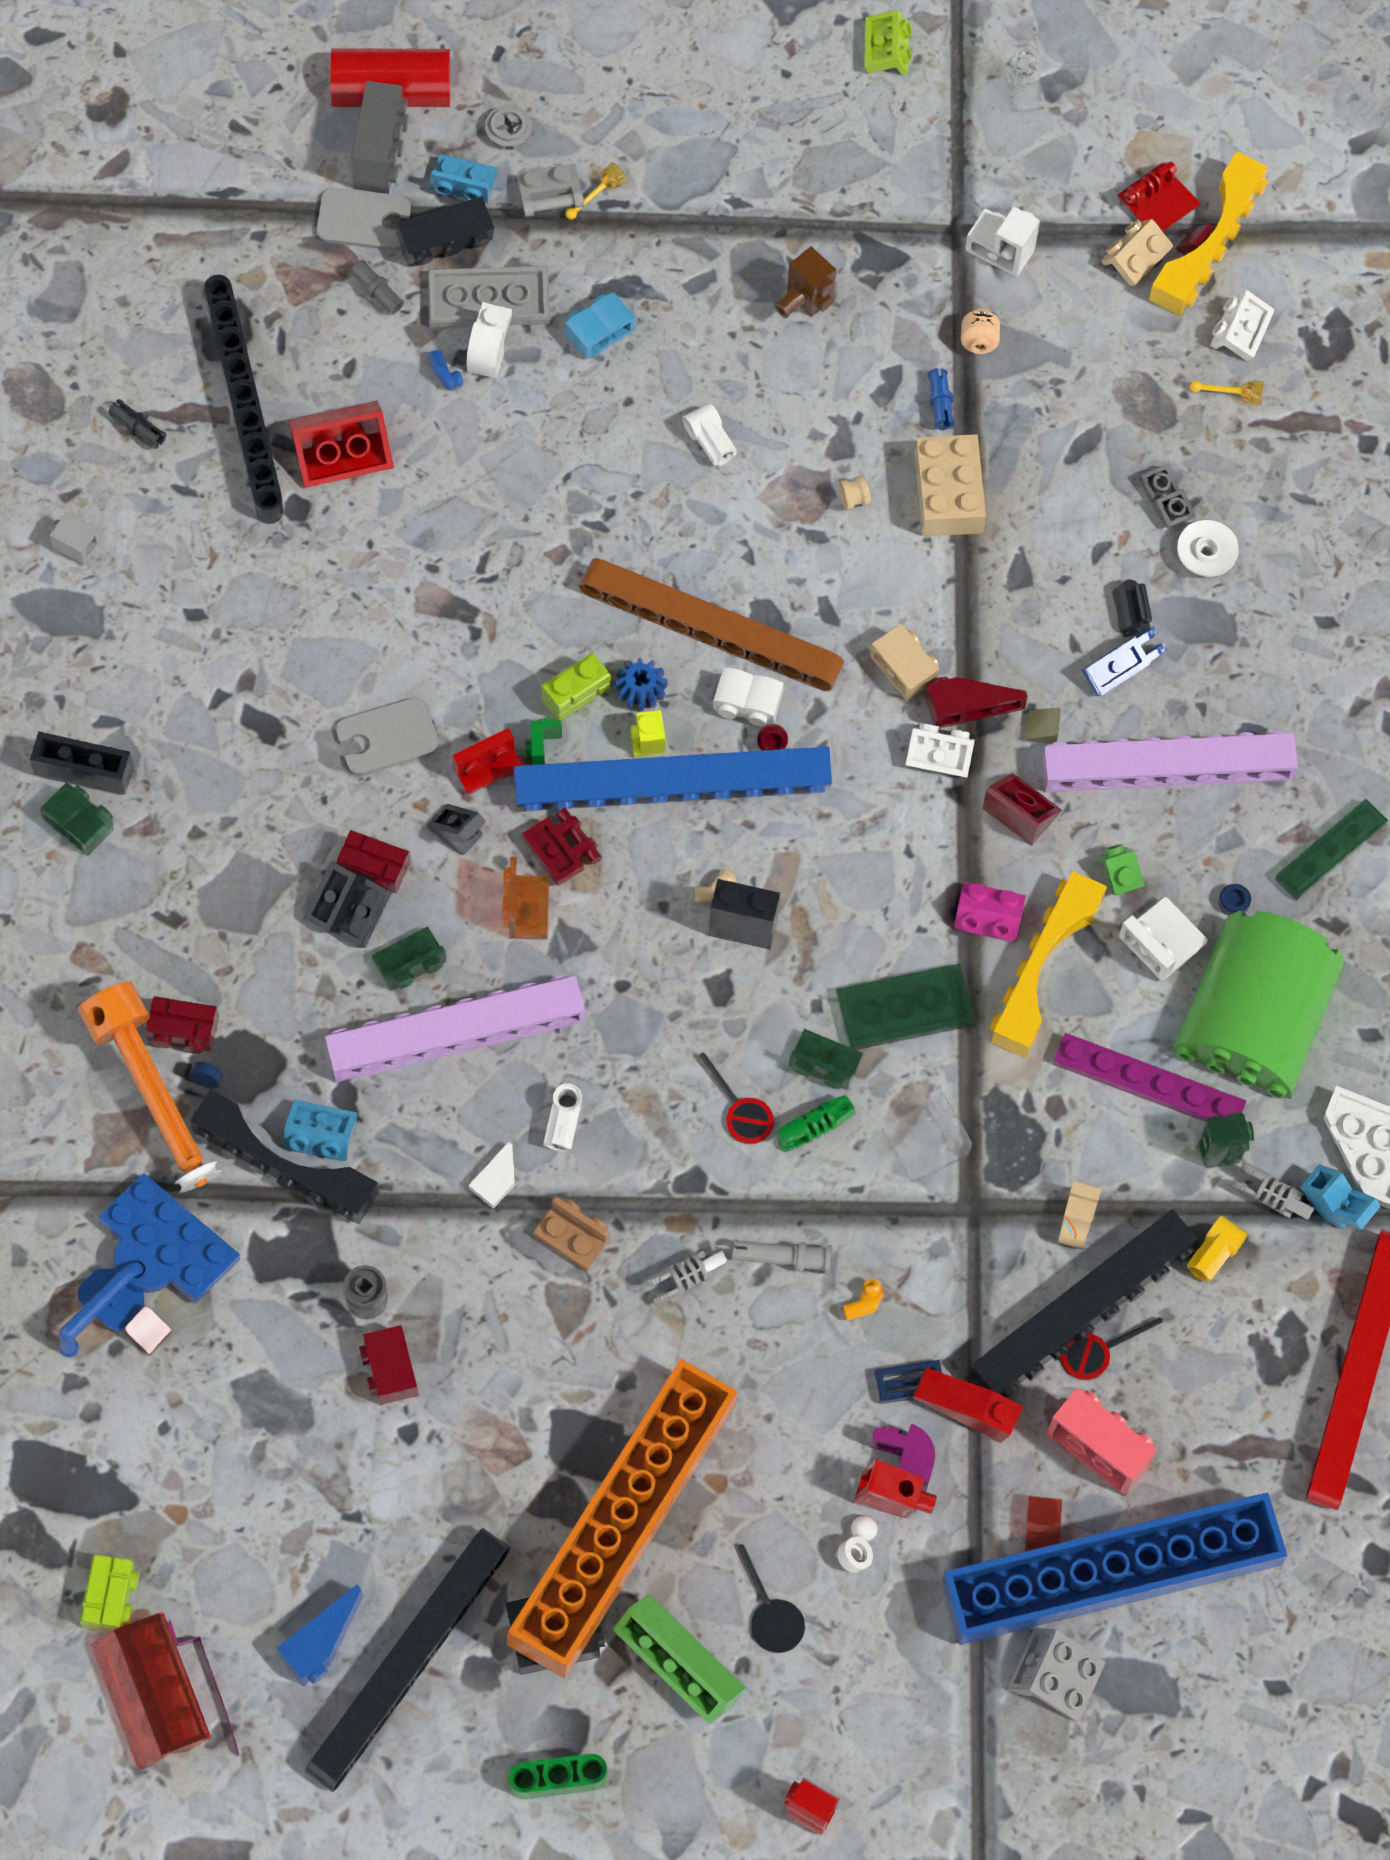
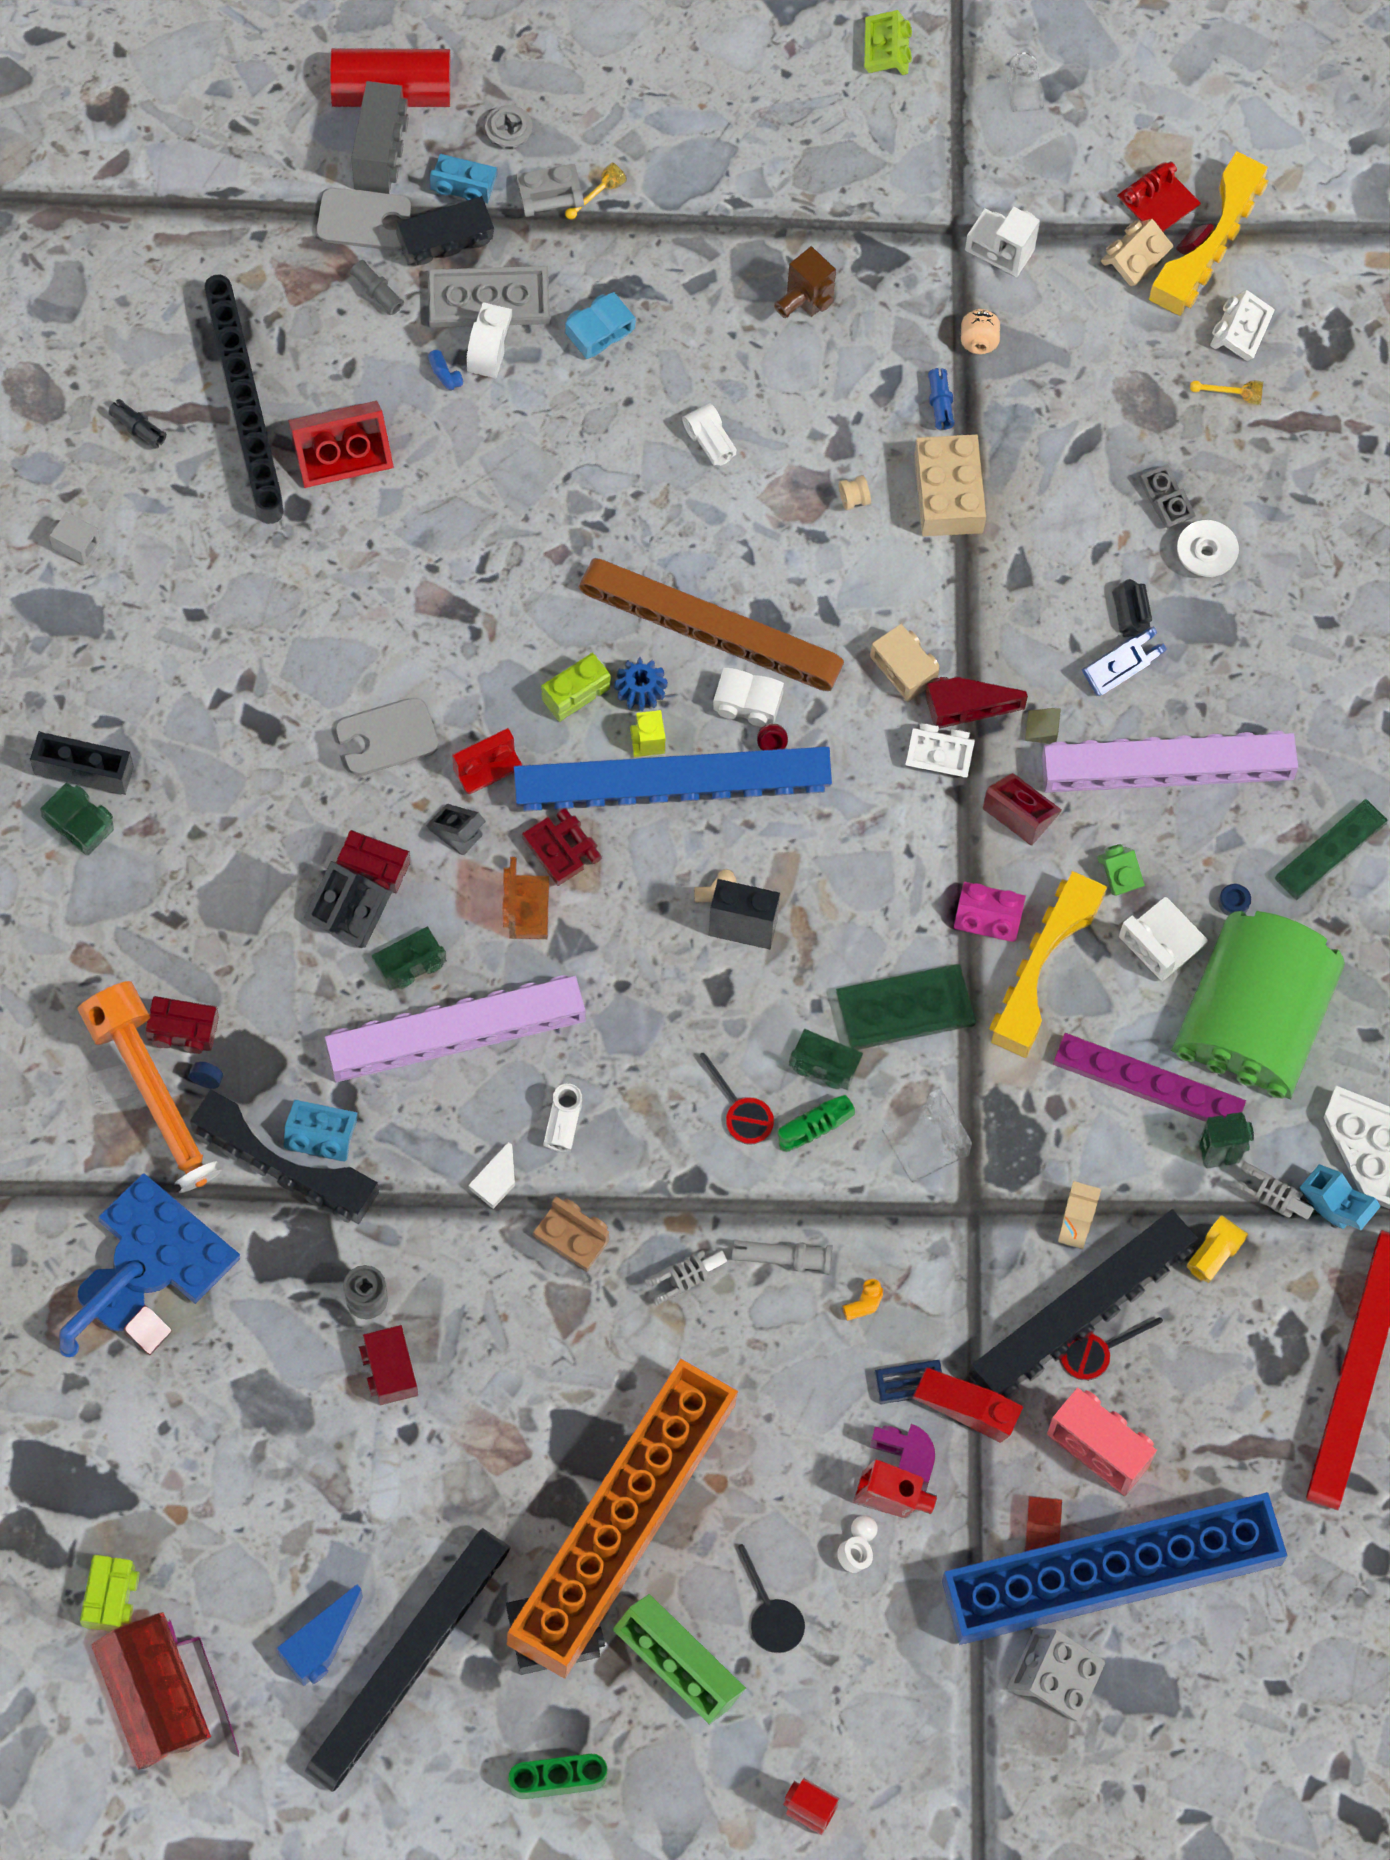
green bracket [525,718,562,765] -> none

